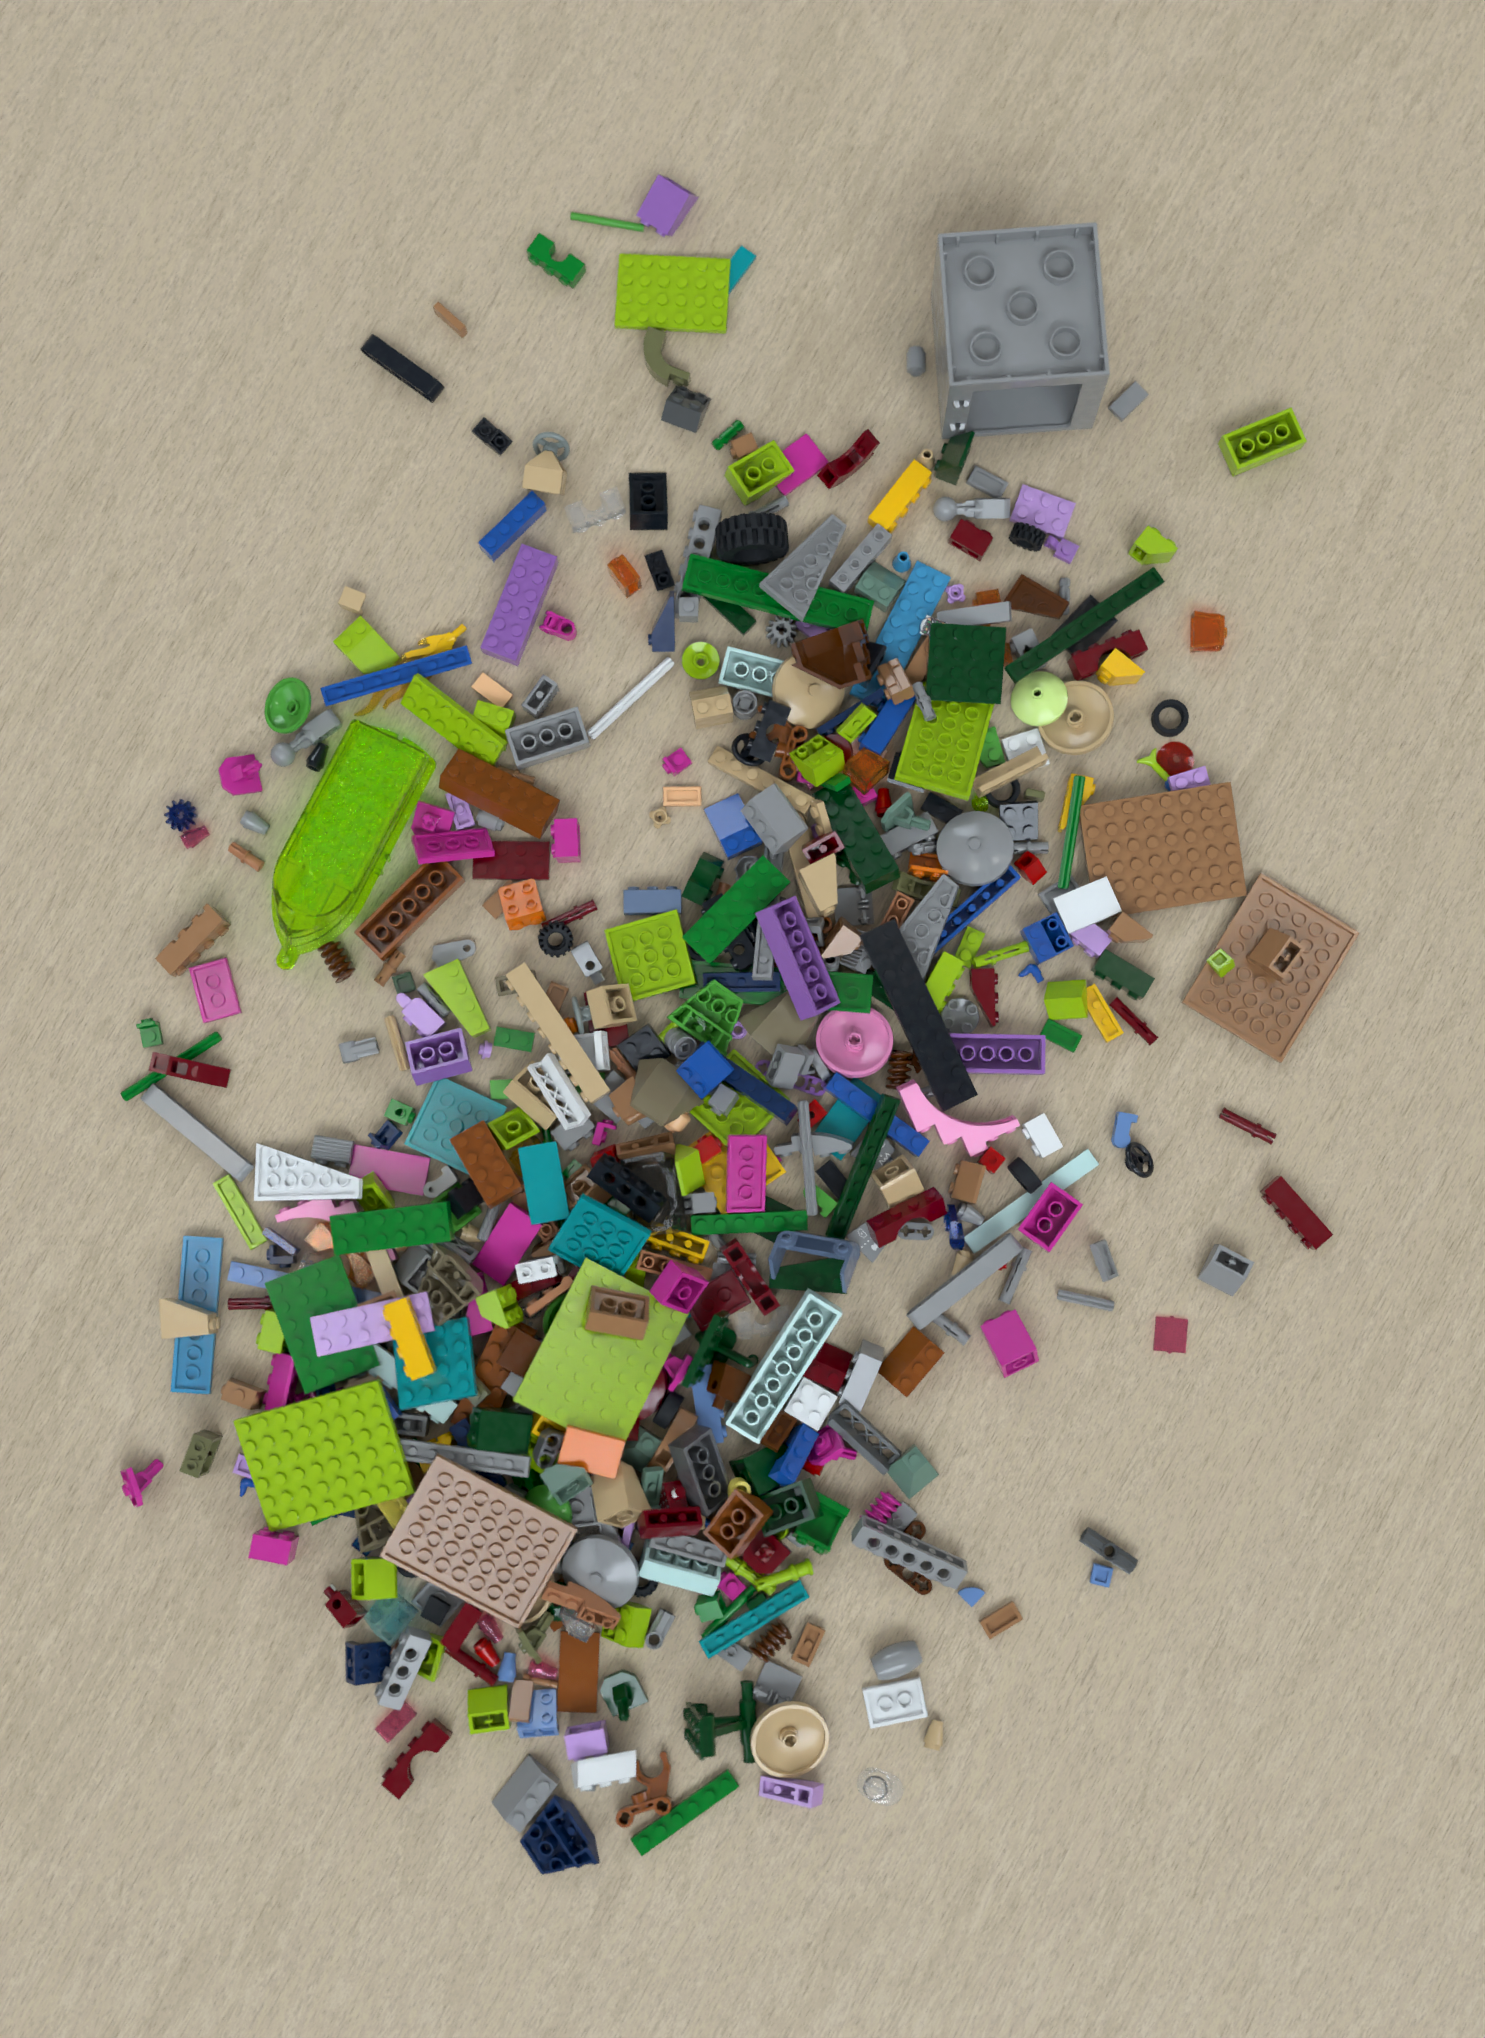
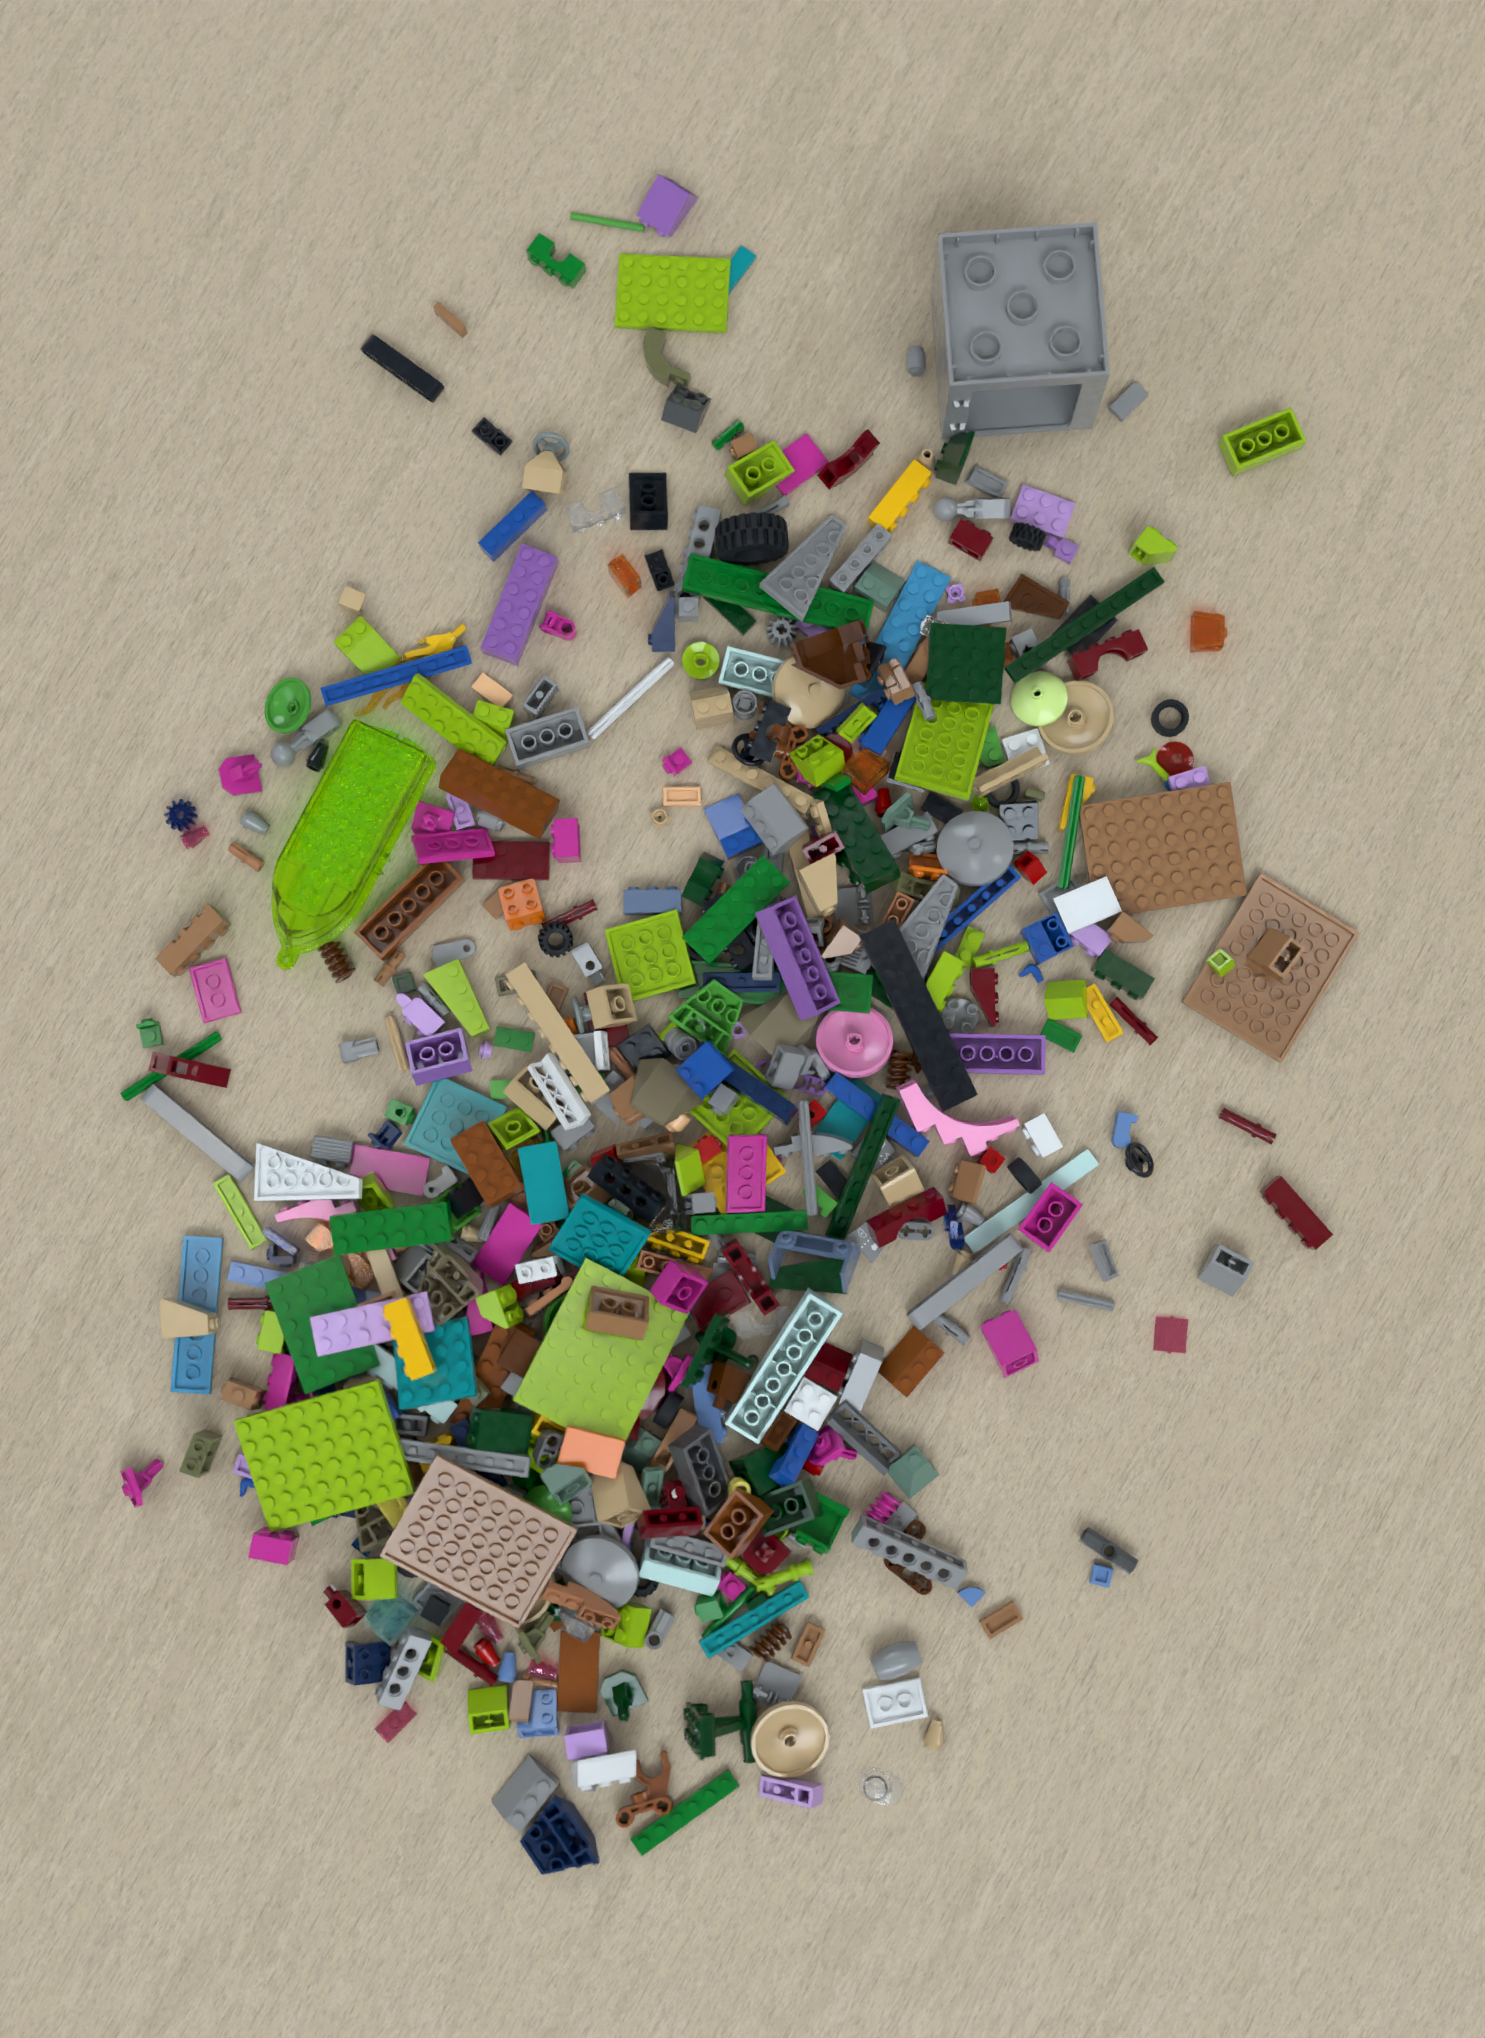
dark red arch [381,1718,453,1800] -> none
dark pink bracket [592,1119,617,1146] -> none
dark azure cone [892,551,911,573] -> none
yellow slope [1095,648,1145,686] -> none

